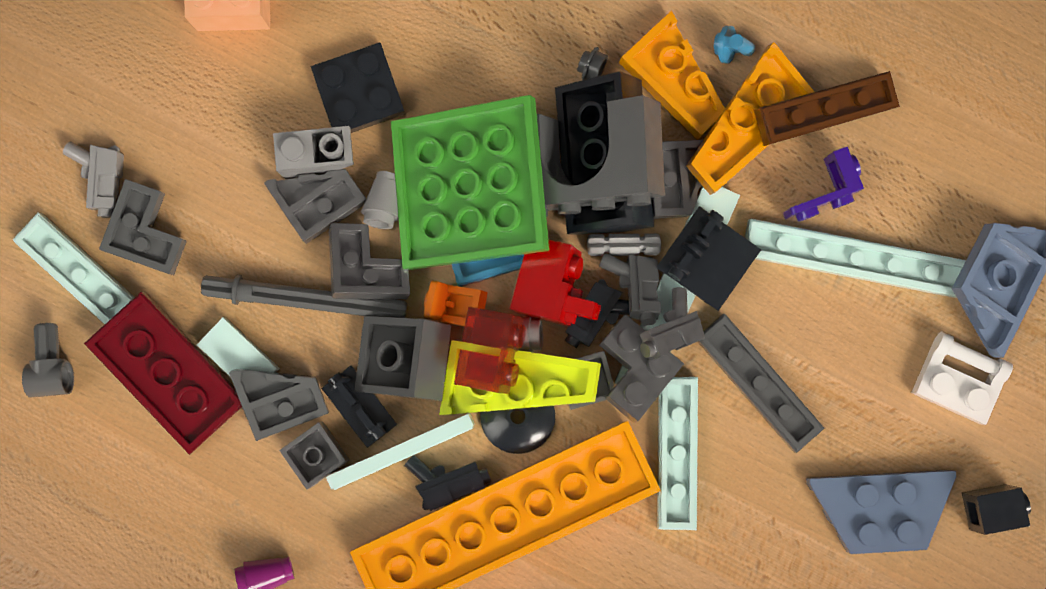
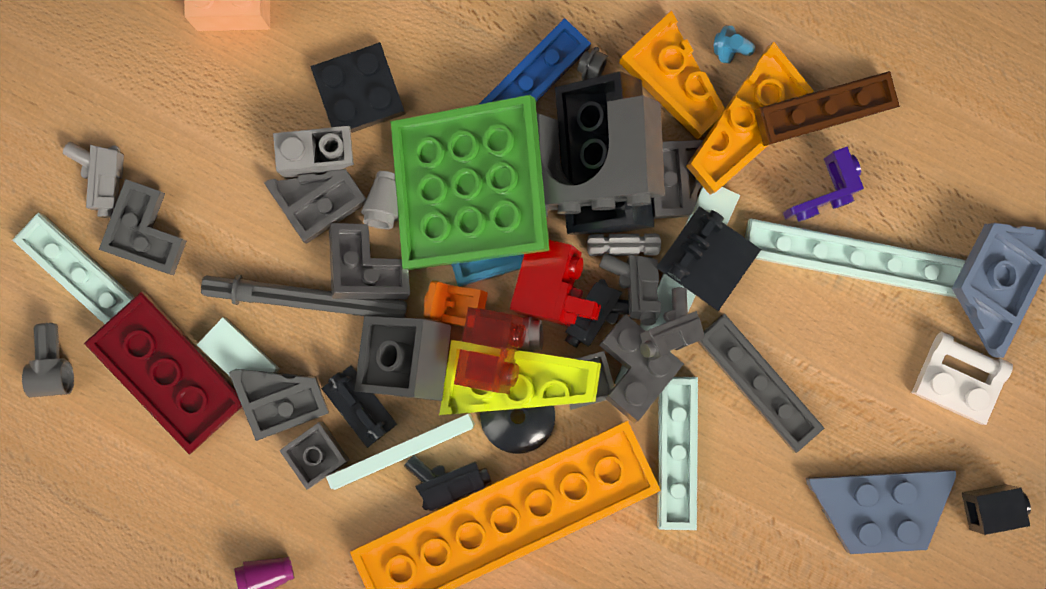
none -> blue plate [478,18,591,105]

